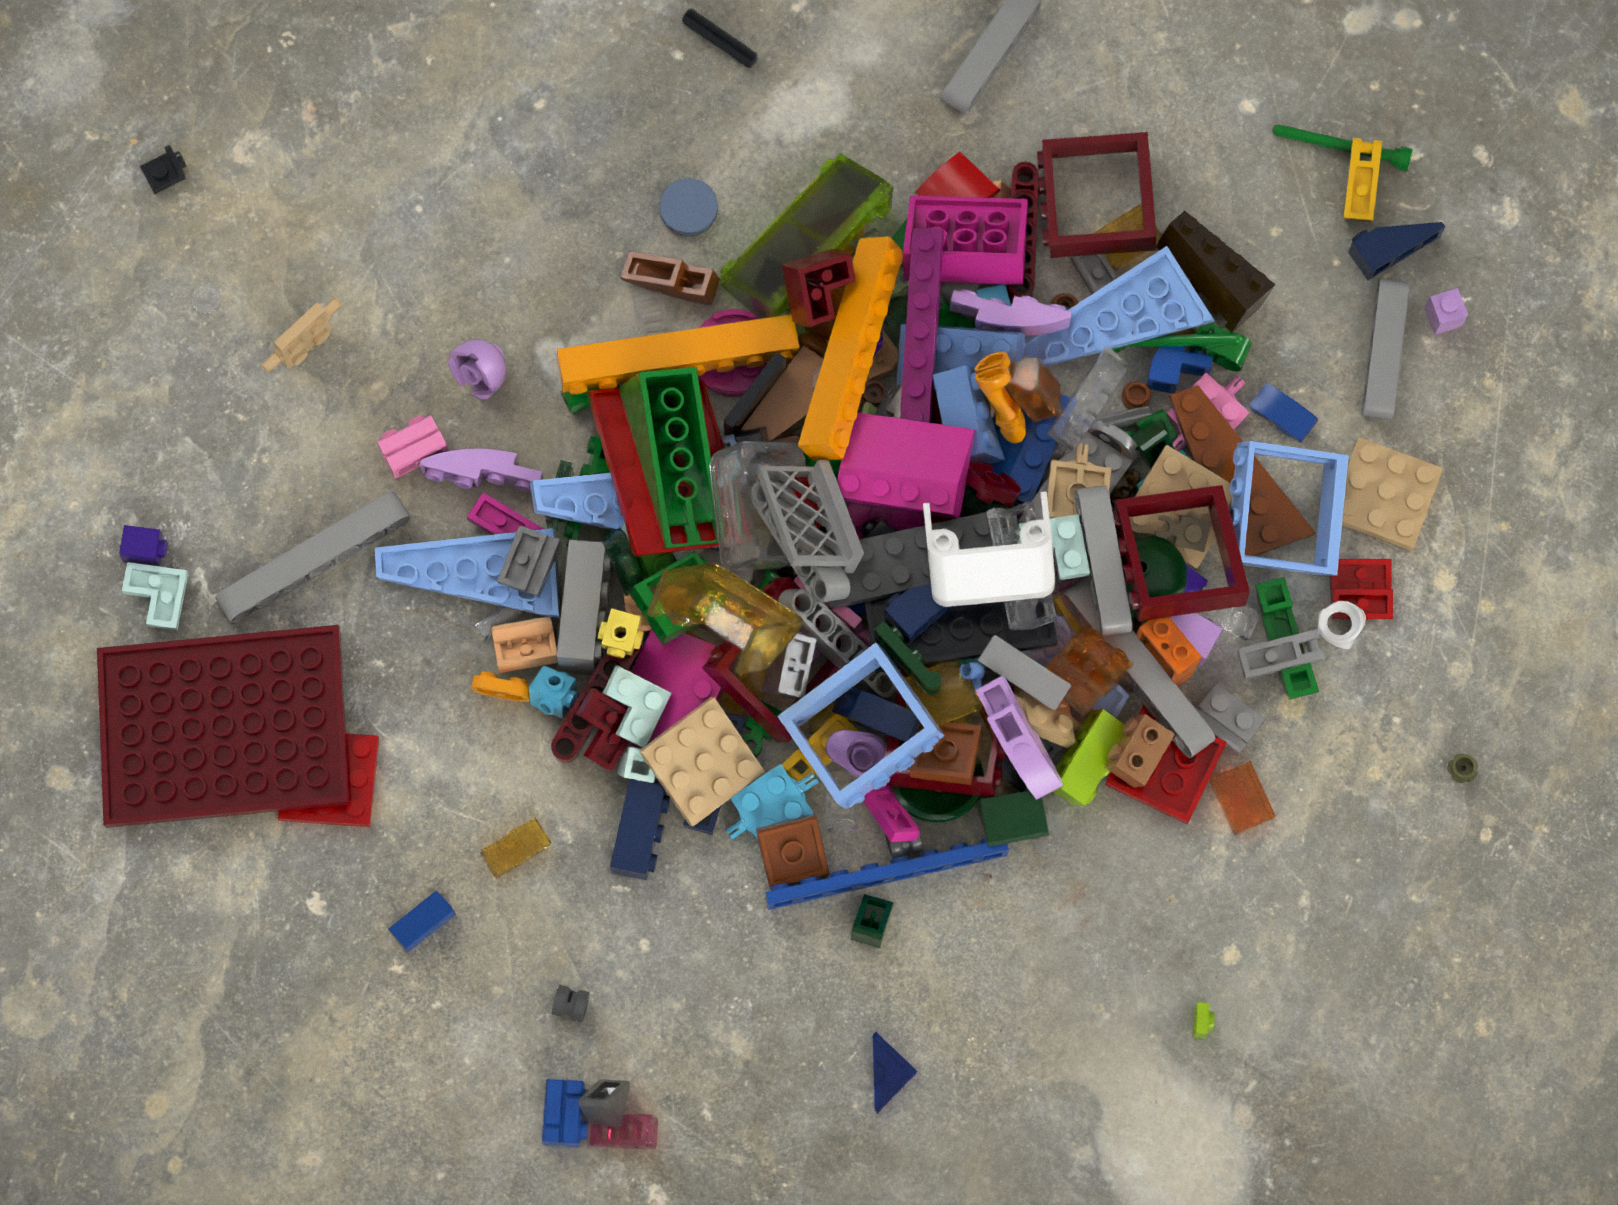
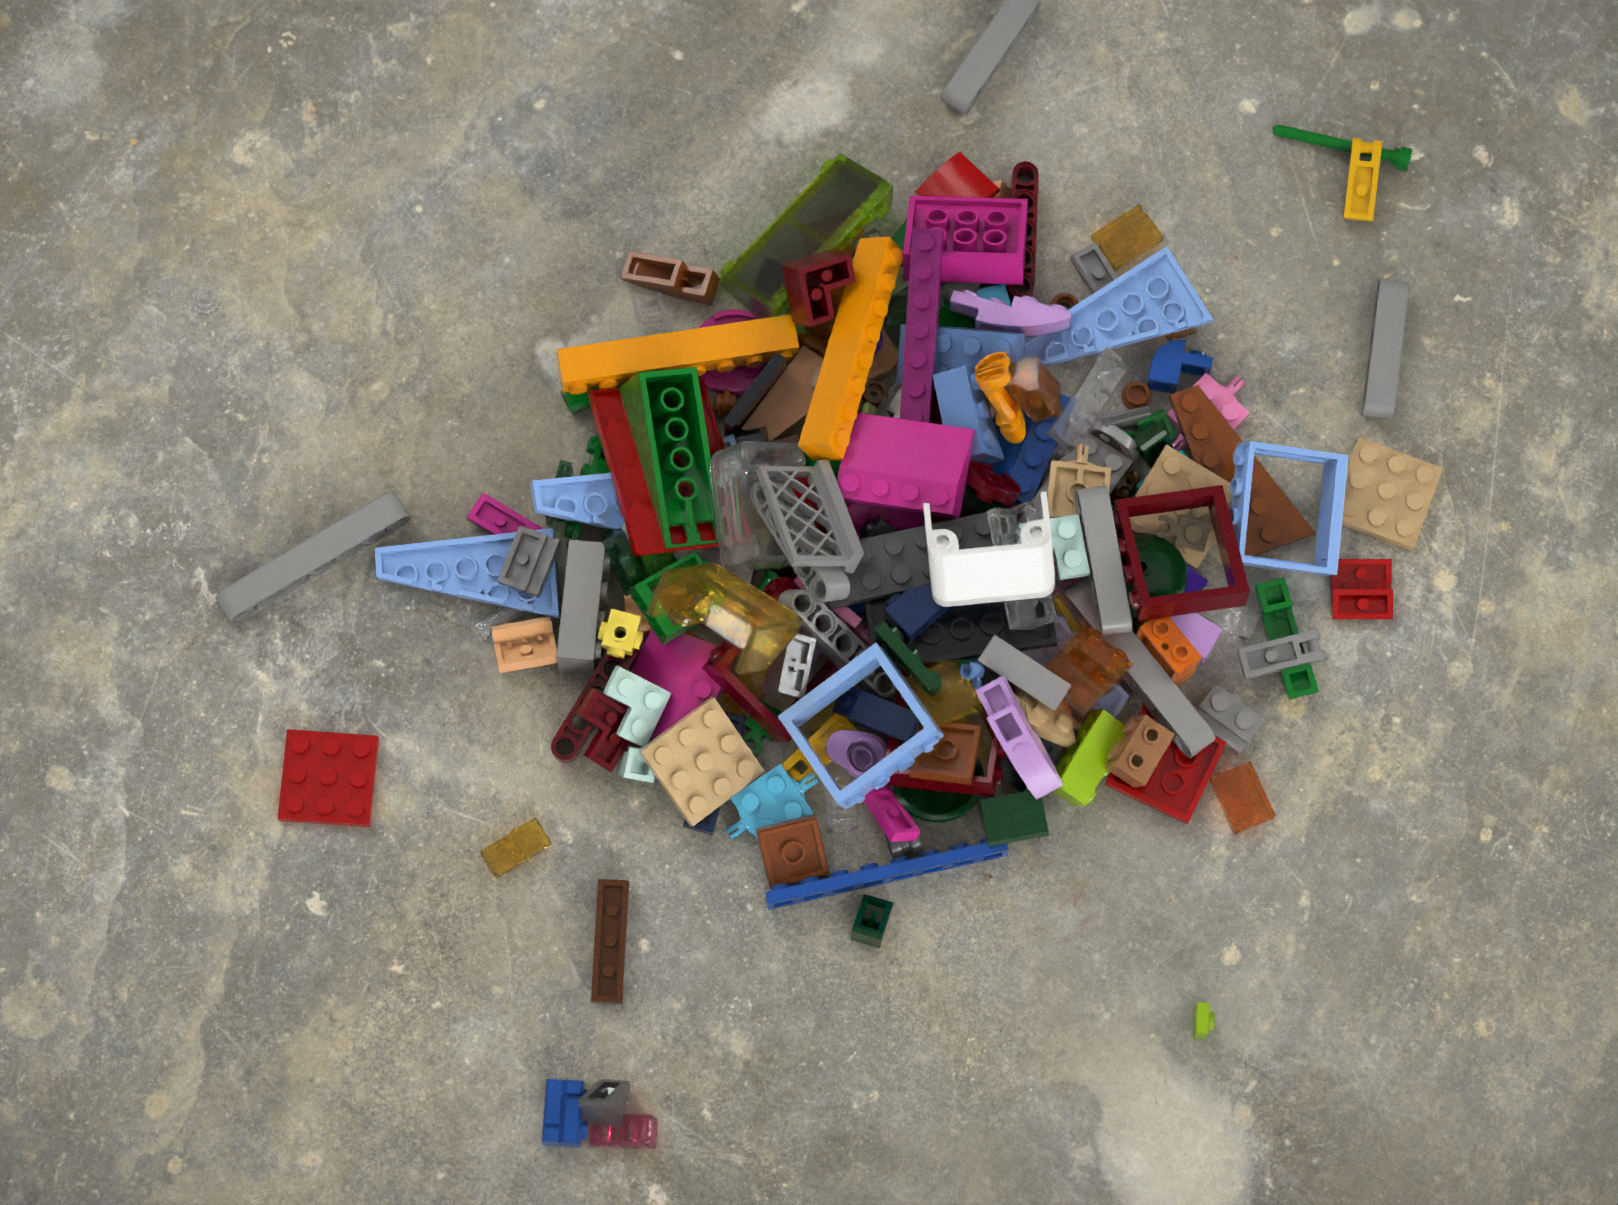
dark red plate [97,625,350,828] -> none
dark purple brick [119,525,167,566] -> none
light aqua plate [122,562,188,631] -> none
black bracket [140,145,187,195] -> none
tan plate [260,297,343,374] -> none
bright pink brick [377,415,448,479] -> none
blue slope [388,890,456,953] -> none
lavender slope [420,449,543,493] -> none
lavender cylinder [448,338,507,400] -> none
light orange plate [470,671,530,702] -> none
medium azure brick [529,665,579,719] -> none
dark grey wheel [552,985,590,1022] -> none
dark blue brick [610,779,671,880] -> none
sand blue tile [659,178,718,237] -> none
black axle [682,9,758,68] -> none
clear blue tile [872,1032,918,1114] -> none
dark red window [1037,132,1157,258] -> none
green piece [1104,333,1243,353] -> none
dark brown wedge [1157,211,1276,334] -> none
green piece [1191,323,1252,372] -> none
blue slope [1249,383,1318,443] -> none
white piece [1317,601,1366,649] -> none
dark blue slope [1348,222,1445,280] -> none
lavender brick [1425,288,1468,335] -> none
olive plate [1448,754,1478,783] -> none
none -> reddish brown plate [591,879,629,1004]
none -> dark orange plate [712,389,736,418]

